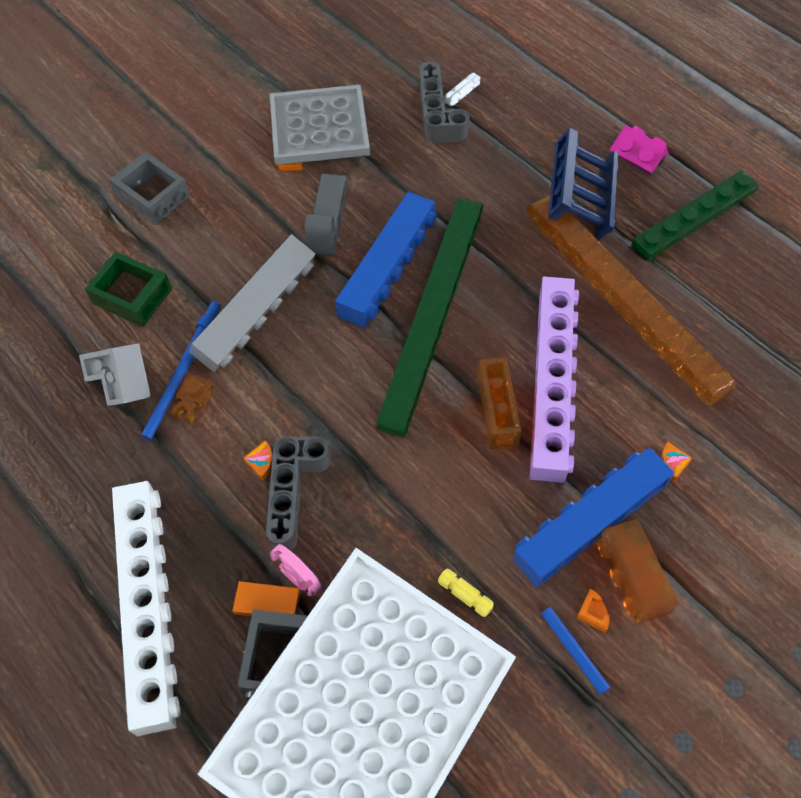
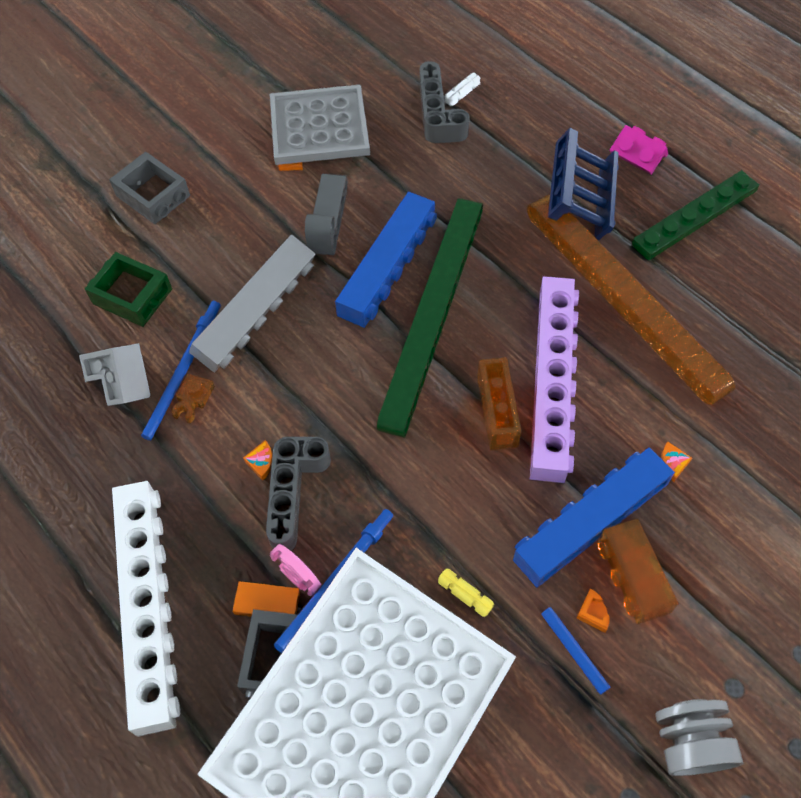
none -> blue bar [274,509,393,653]
none -> light grey wheel [655,699,744,776]

